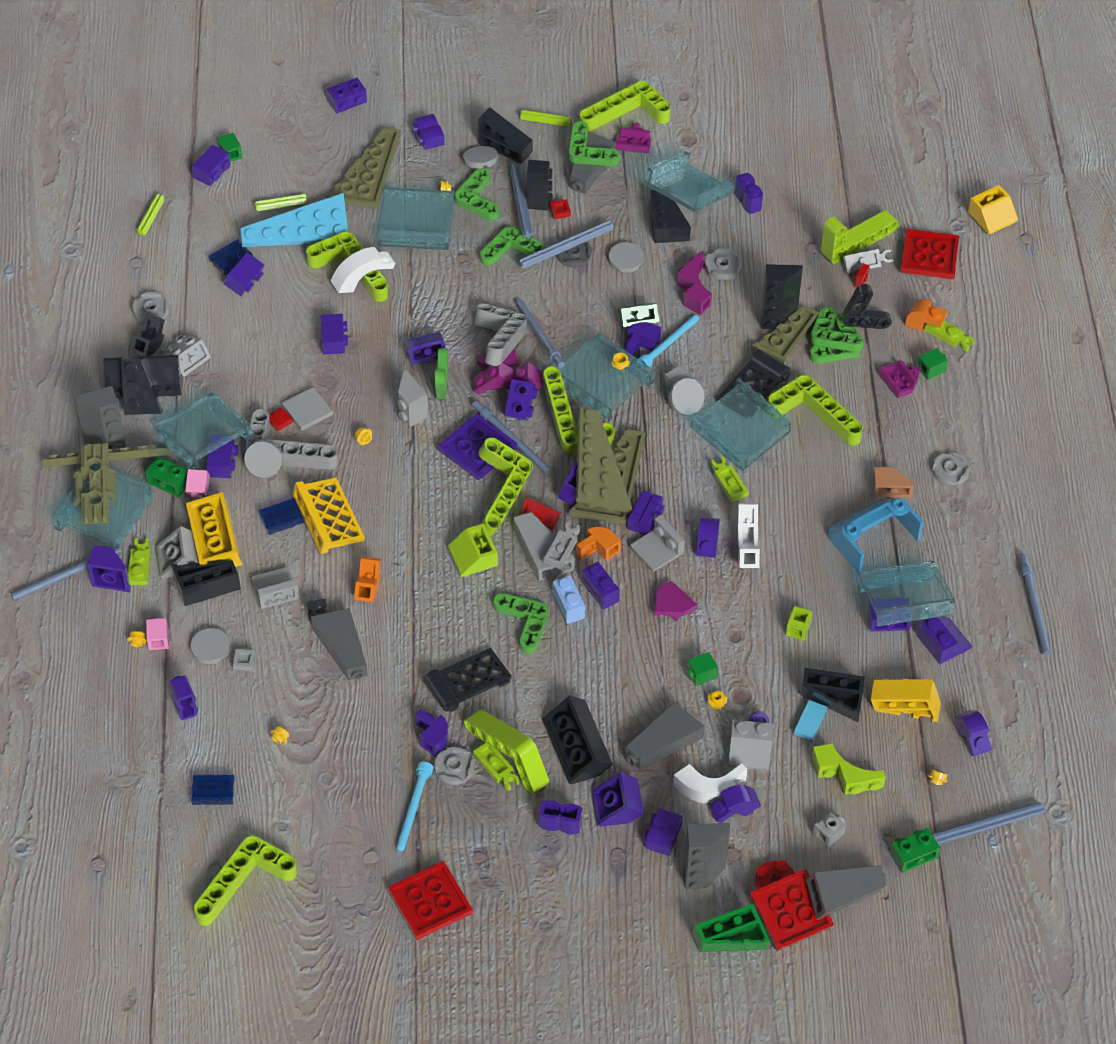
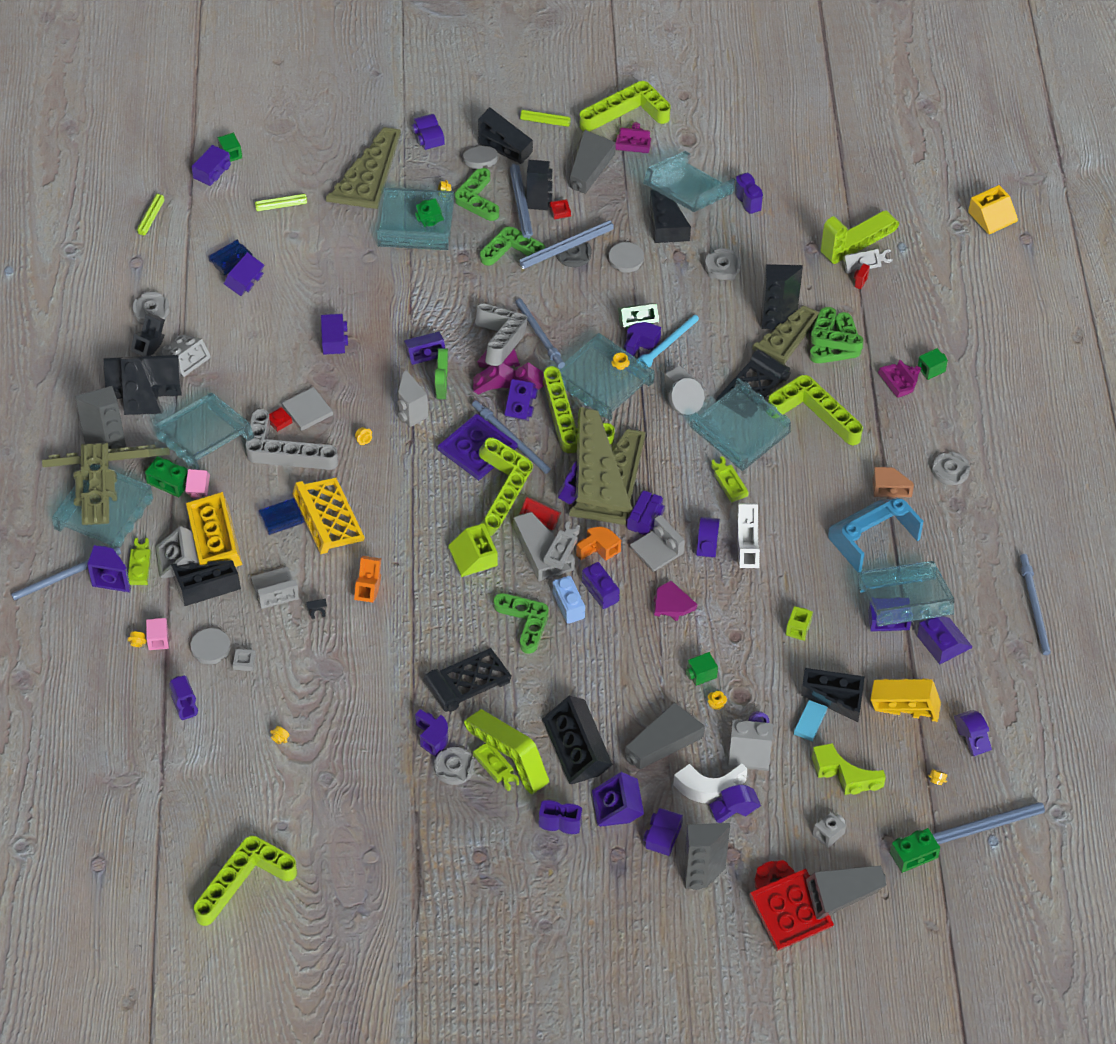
clear blue plate [191,775,235,805] -> none
dark purple brick [207,436,238,478] -> none
medium azure wing [240,193,348,247] -> none
light grey tile [244,440,283,478] -> none
lime beam [306,231,388,302] -> none
dark grey slope [311,608,367,680] -> none
dark purple brick [327,77,367,114] -> none
white arch [331,247,395,293] -> none
red plate [388,861,473,941] -> none
medium azure piece [397,761,434,851] -> none
bright green beam [569,121,620,166] -> none
magenta arch [677,252,712,316] -> none
green wedge [692,903,770,952] -> none
black beam [841,284,892,329] -> none
red plate [901,229,959,279] -> none
orange brick [905,299,948,332] -> none
lime plate [924,321,975,352] -> none
none -> green brick [415,198,444,227]

